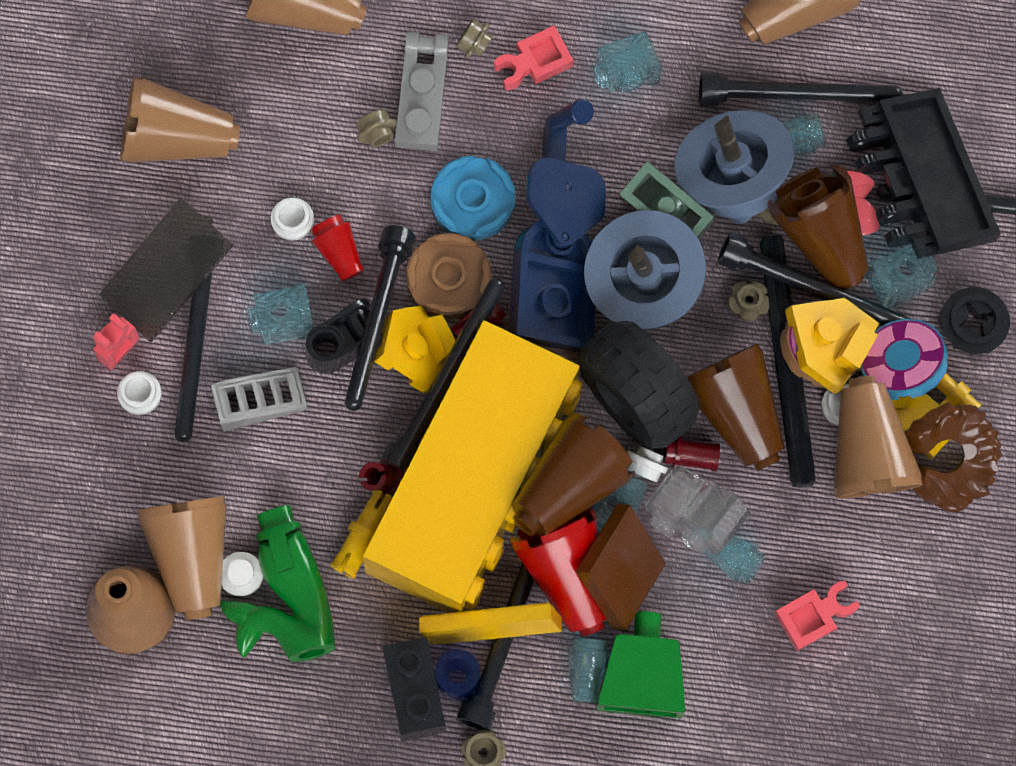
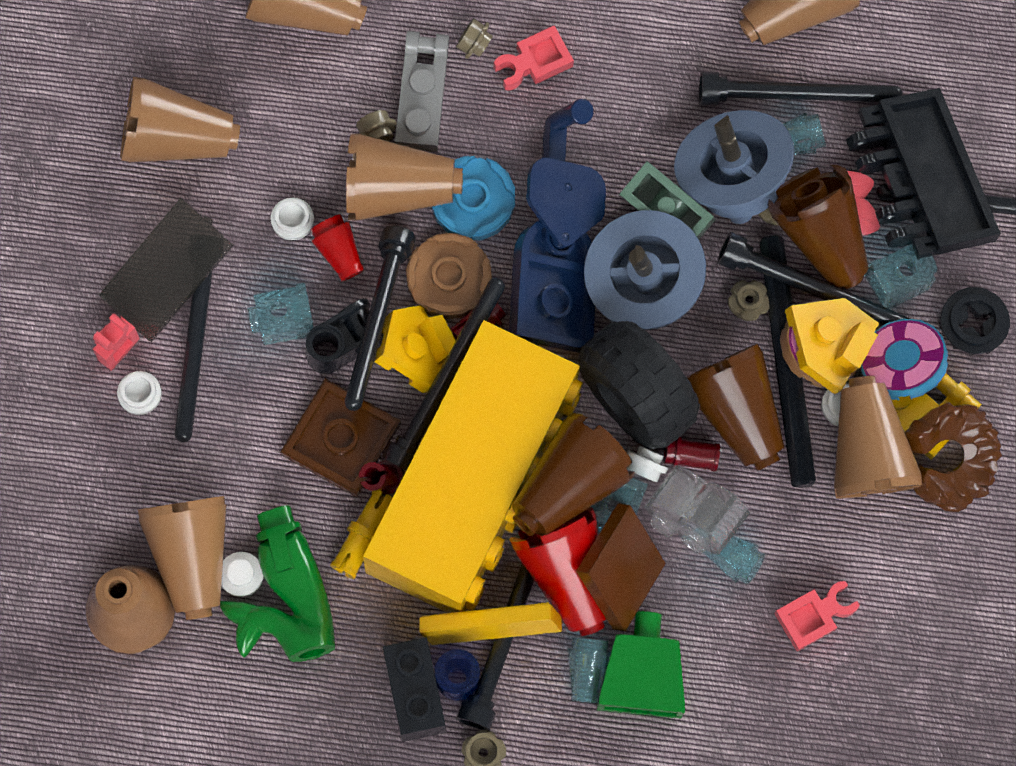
light grey slope [210,367,308,432] -> none
clear light blue brick [593,31,662,93] -> none
none -> reddish brown tile [280,378,401,498]
none -> medium nougat cone [346,134,463,221]

